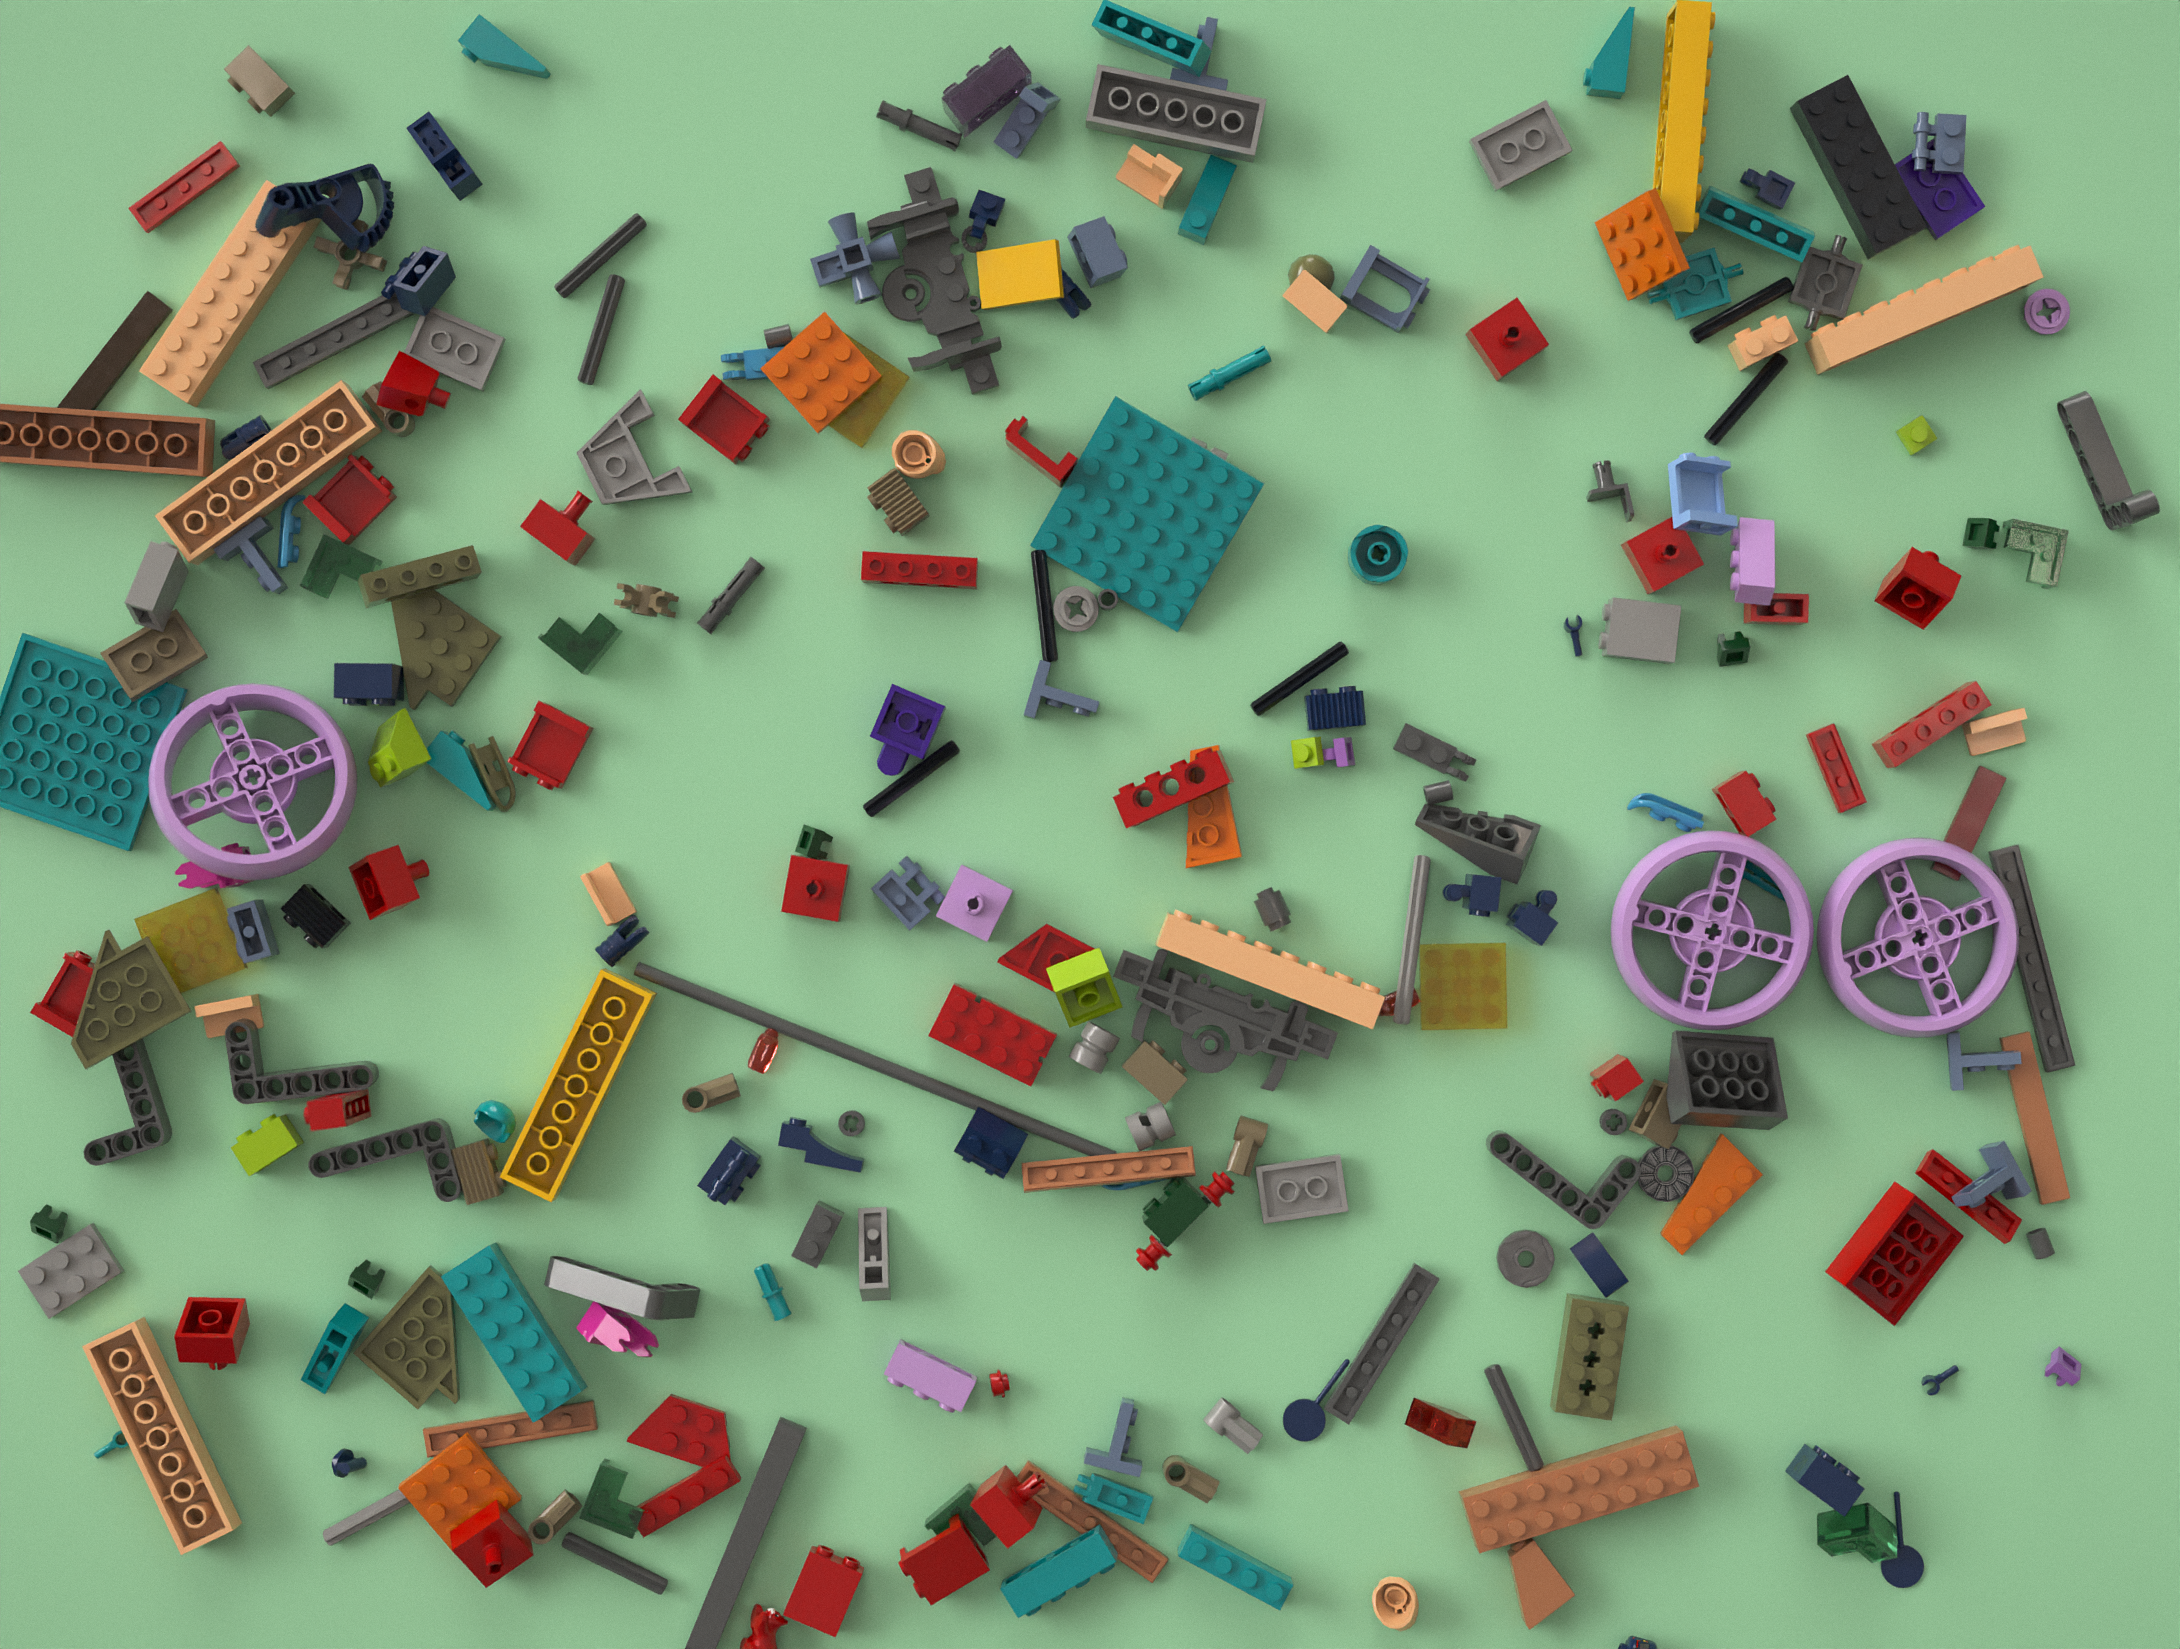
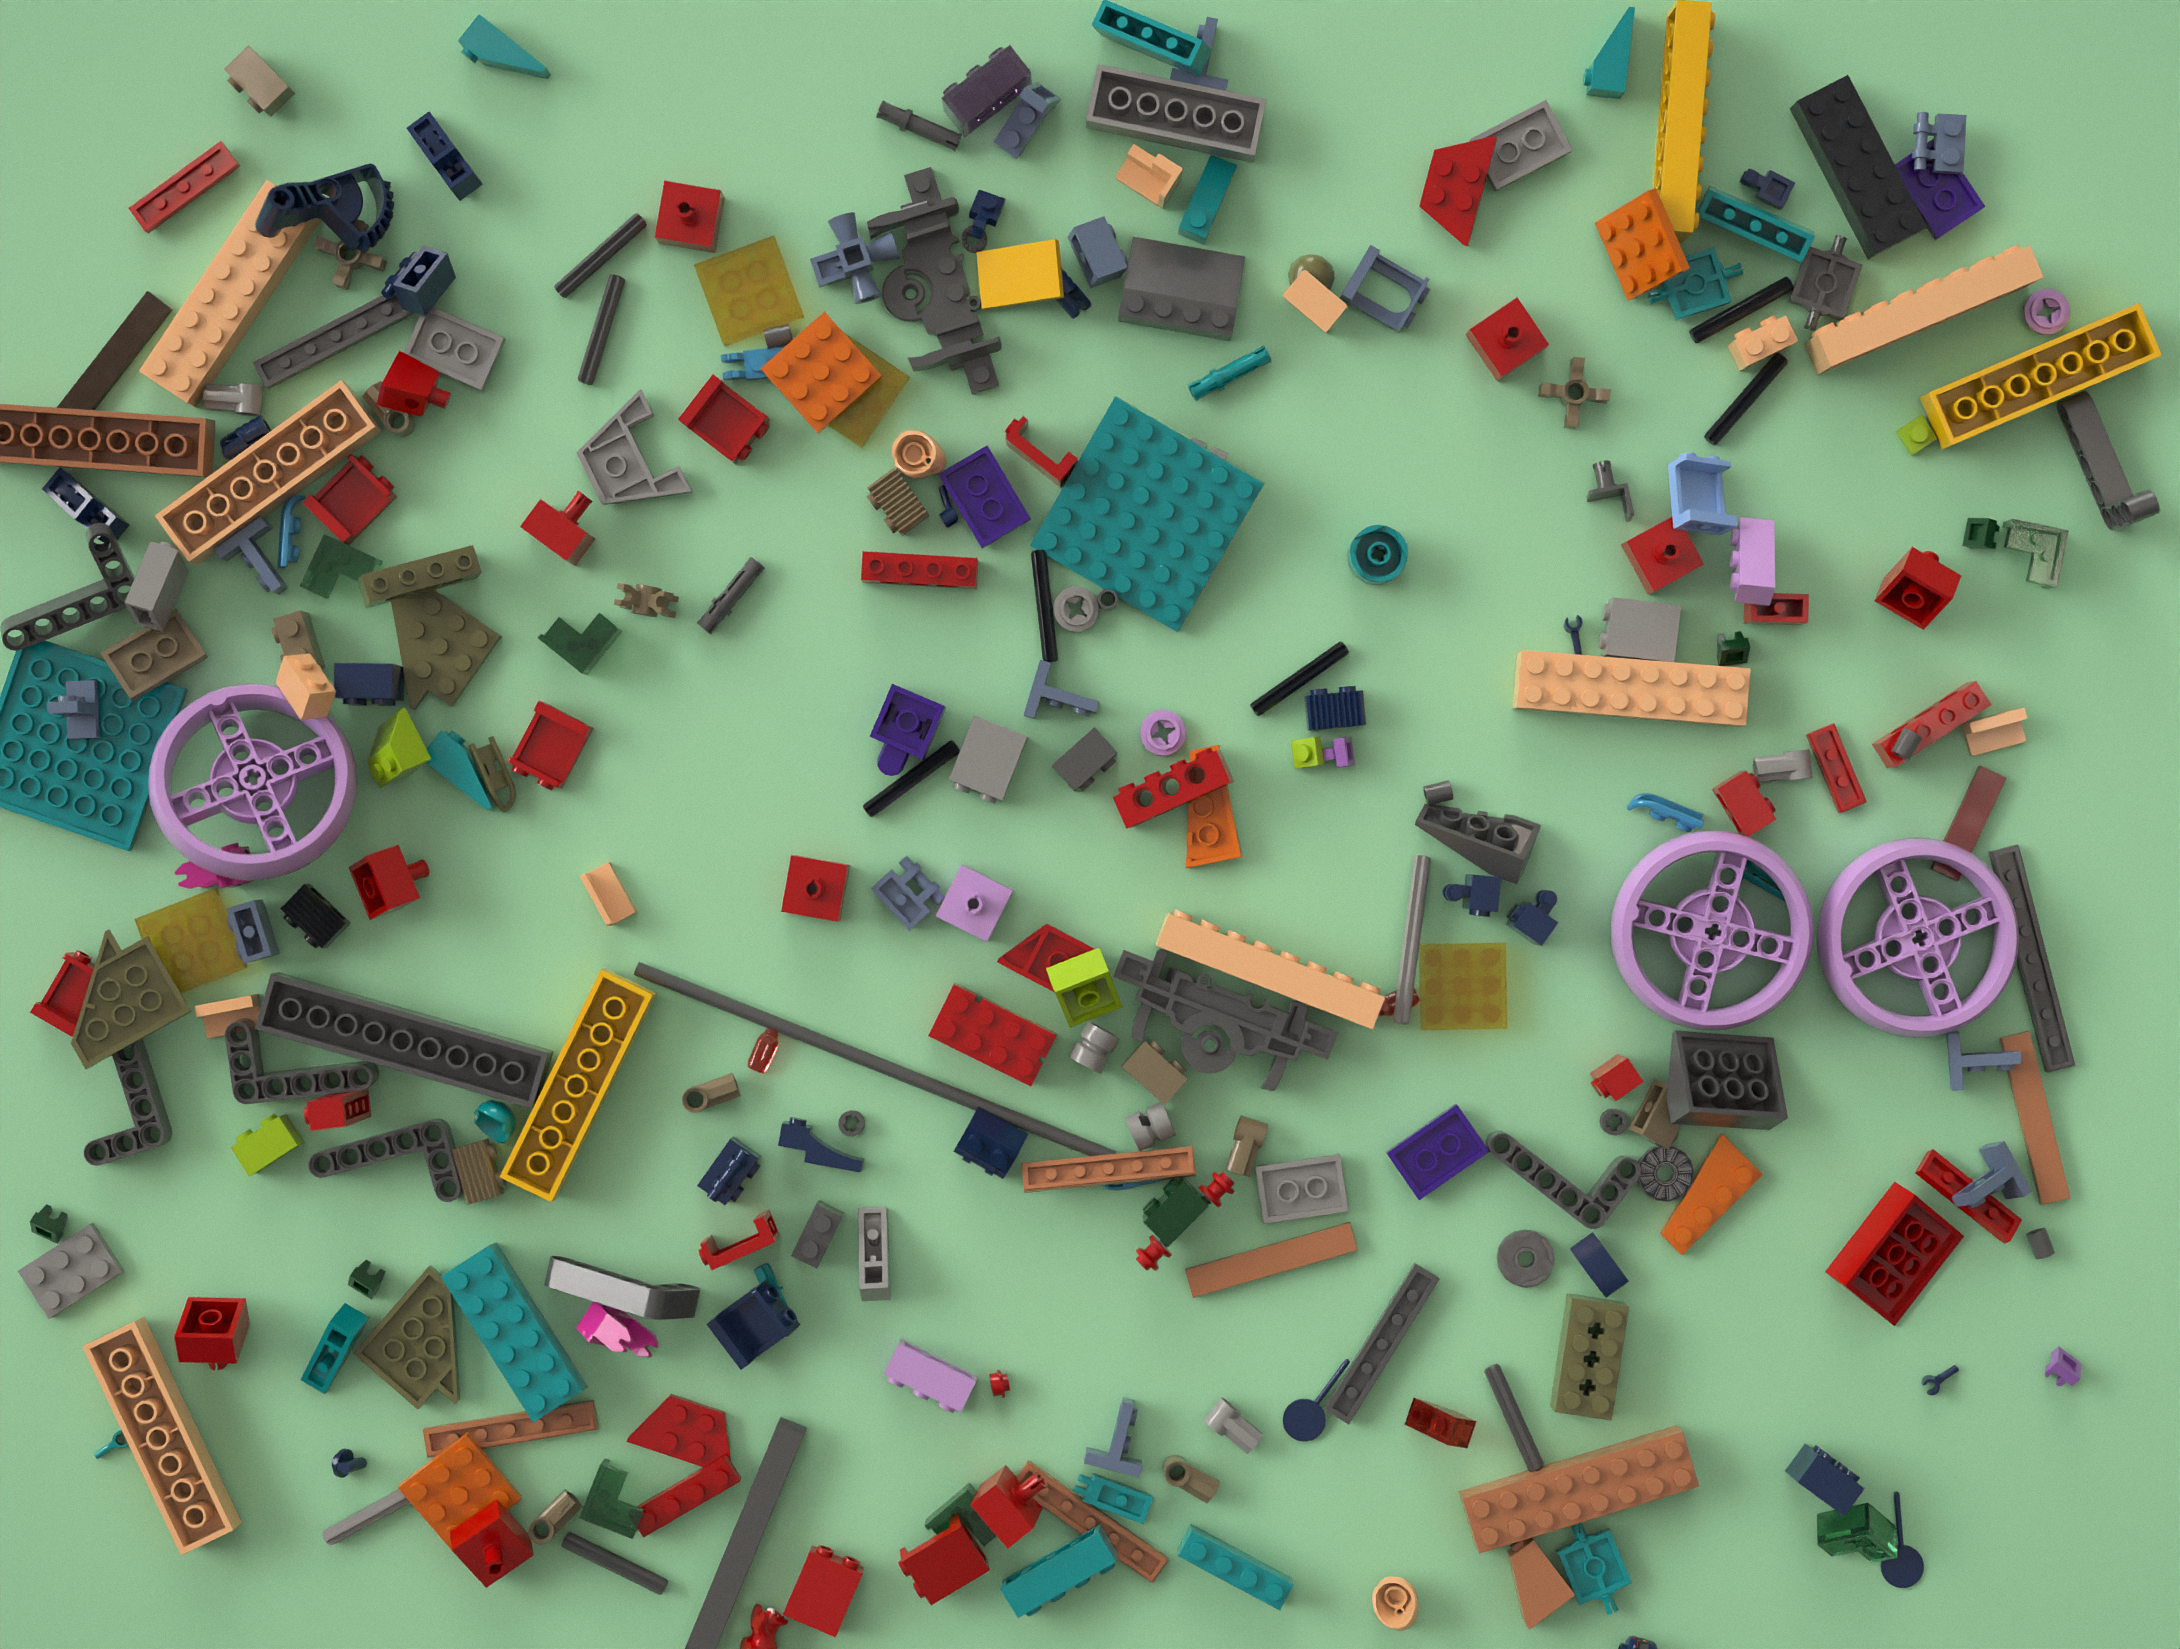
dark blue hinge [595,915,649,967] -> none
dark green tile [795,825,833,859] -> none
dark grey brick [1254,887,1291,932] -> none
dark grey hinge [1393,723,1476,782] -> none
none -> dark grey beam [0,523,135,651]
none -> dark blue slope [42,467,130,543]
none -> sand blue bracket [48,680,100,739]
none -> light grey piece [203,384,264,416]
none -> dark grey brick [255,972,554,1108]
none -> dark tan brick [272,610,325,668]
none -> light nougat brick [276,653,336,720]
none -> red brick [655,181,725,253]
none -> clear yellow plate [694,235,804,347]
none -> red panel [698,1210,781,1271]
none -> dark blue panel [706,1279,801,1370]
none -> dark purple plate [938,445,1031,549]
none -> dark blue hand [938,486,958,528]
none -> light grey brick [949,716,1028,804]
none -> dark grey brick [1052,727,1117,792]
none -> dark grey slope [1118,236,1245,341]
none -> lavender gear [1140,710,1186,756]
none -> nougat tile [1185,1222,1357,1298]
none -> dark purple plate [1386,1104,1490,1200]
none -> red wing [1419,136,1497,247]
none -> light nougat brick [1513,650,1751,727]
none -> dark tan pin [1538,357,1611,429]
none -> teal plate [1556,1522,1632,1614]
none -> light grey piece [1752,749,1812,782]
none -> dark grey hinge [1891,728,1922,761]
none -> yellow brick [1919,303,2162,449]

